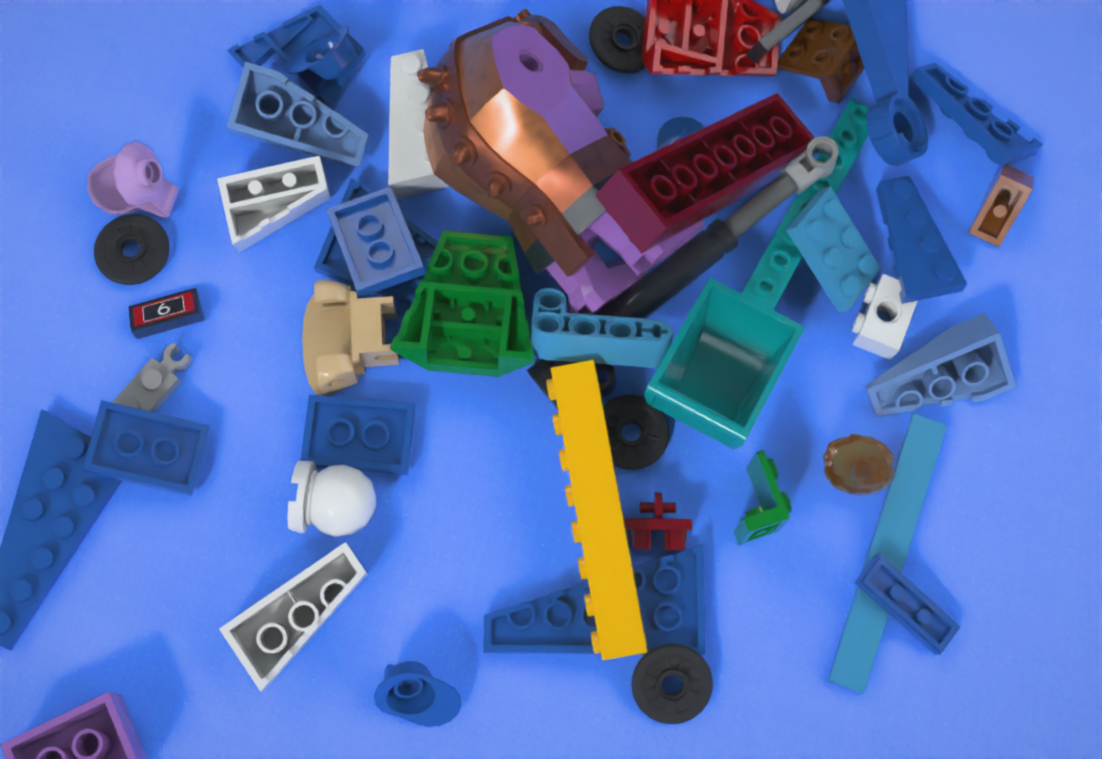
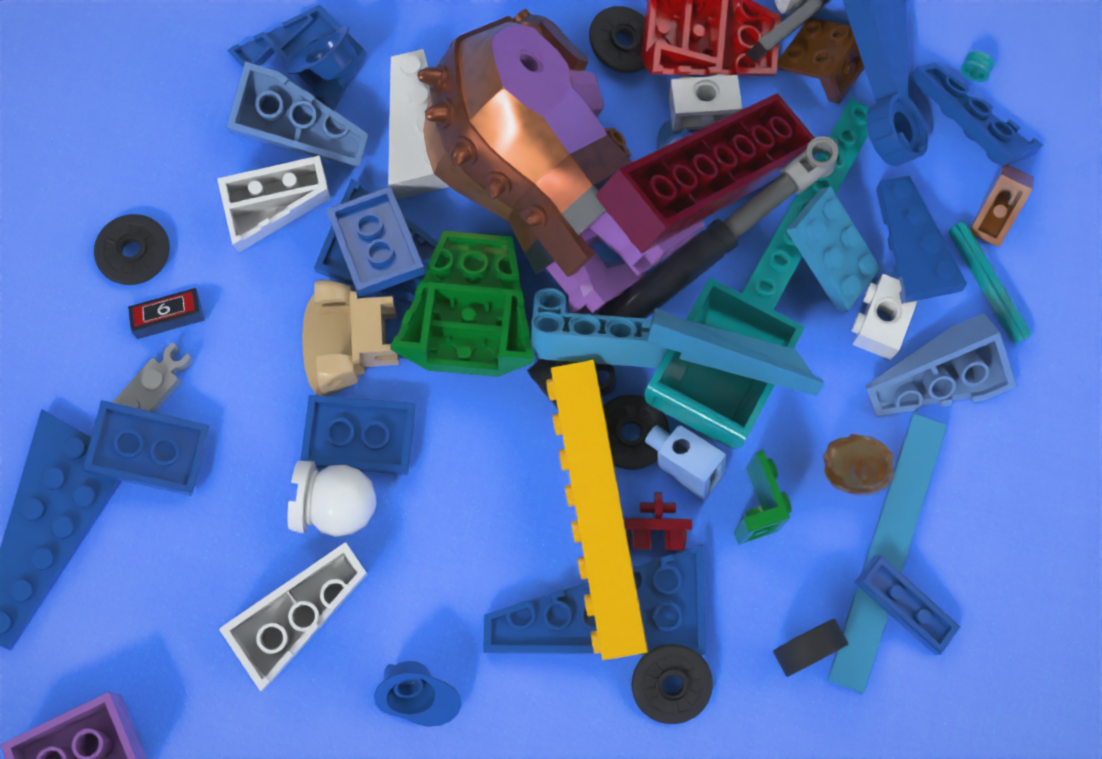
lavender animal [87,141,179,218] -> none
none -> light blue torso [645,425,726,501]
none -> dark azure wedge [646,308,824,396]
none -> white brick [668,74,743,131]
none -> black tyre [773,619,849,677]
none -> teal axle [948,221,1032,344]
none -> teal bush [960,51,995,82]

